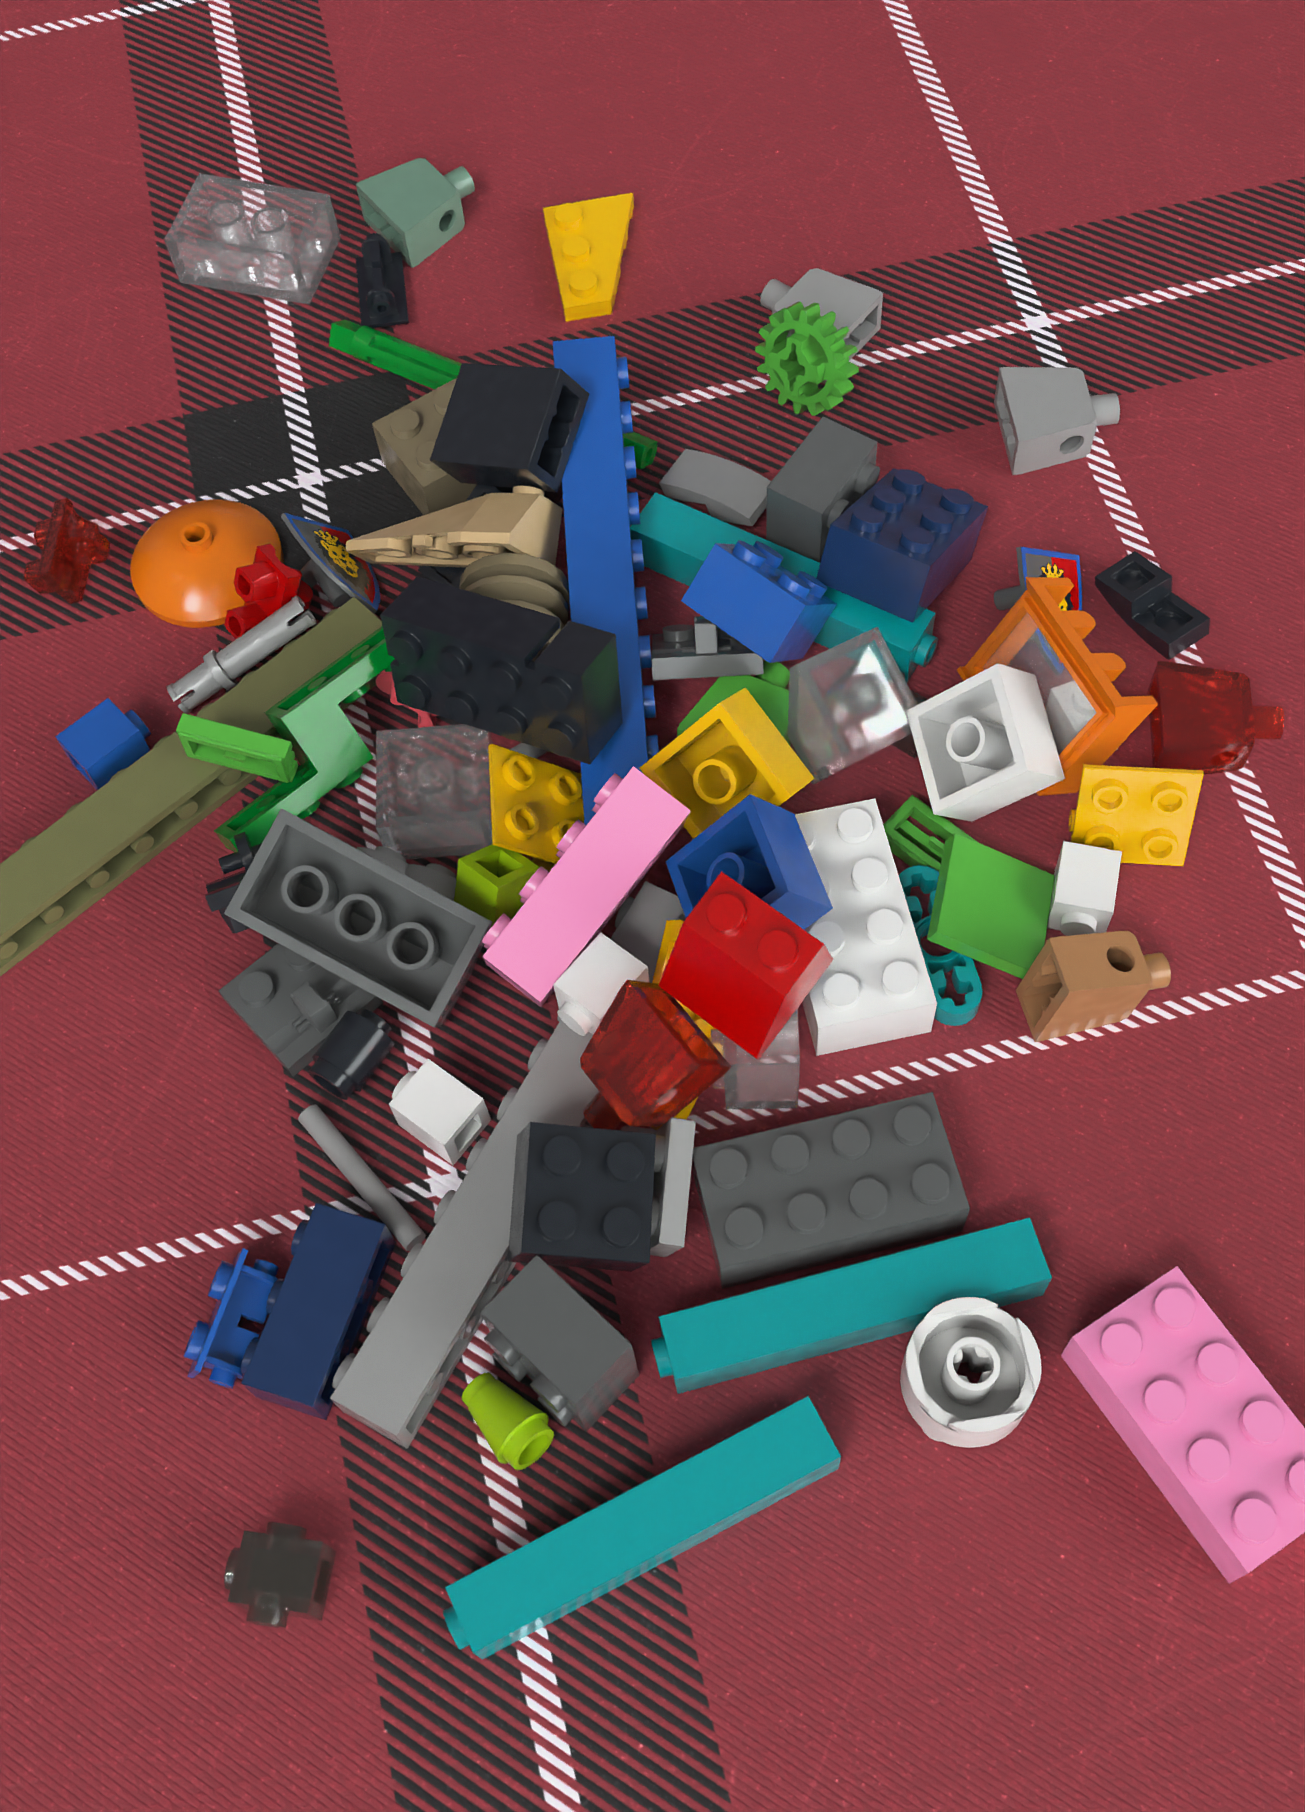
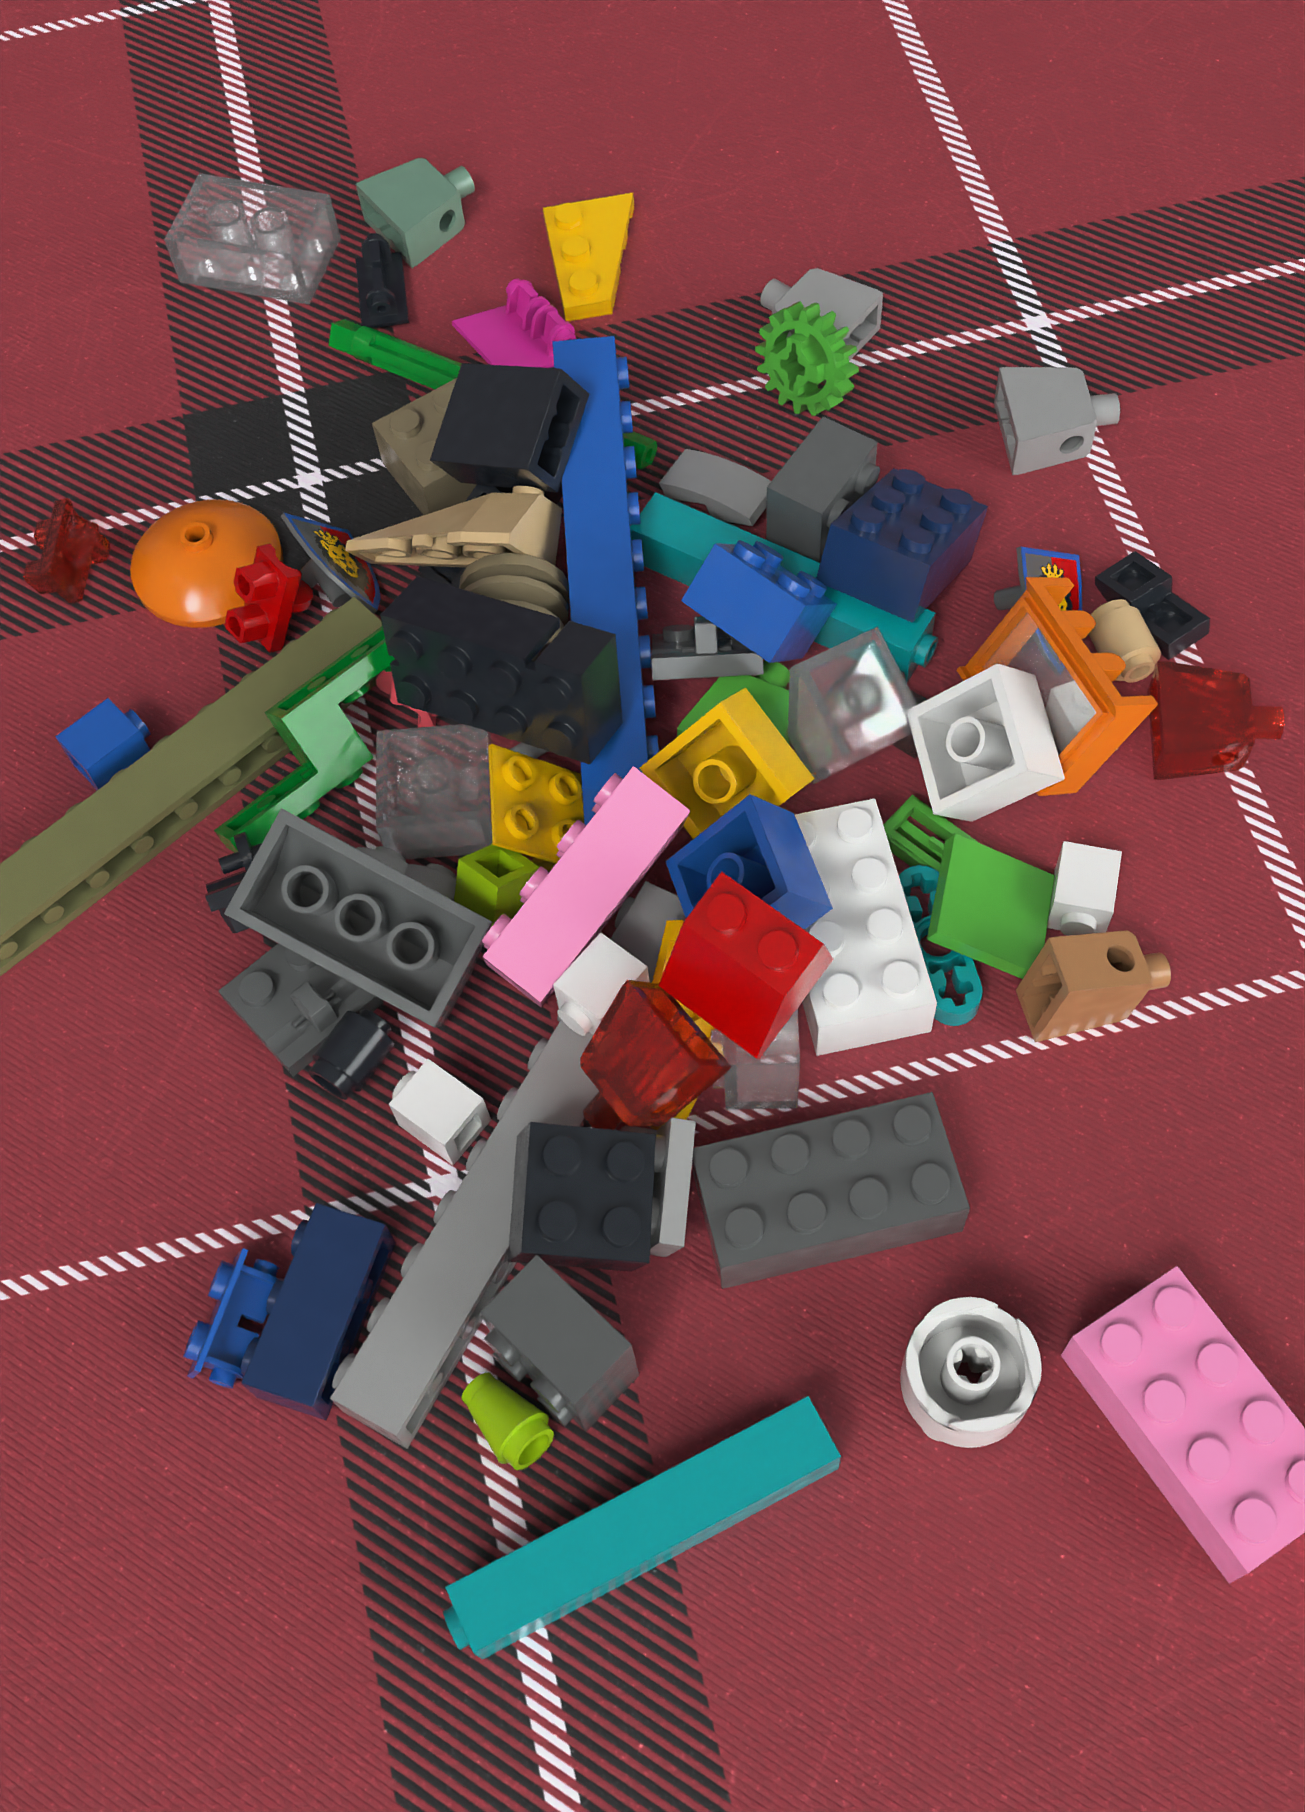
light grey pin [167,595,317,714] -> none
bright green tile [176,713,298,783] -> none
clear smoke brick [224,1522,336,1628] -> none
light grey bar [298,1105,426,1251] -> none
teal brick [651,1217,1052,1394] -> none
yellow hinge [1068,764,1204,866] -> none
none -> dark pink hinge [452,279,576,368]
none -> tan brick [1089,599,1161,683]

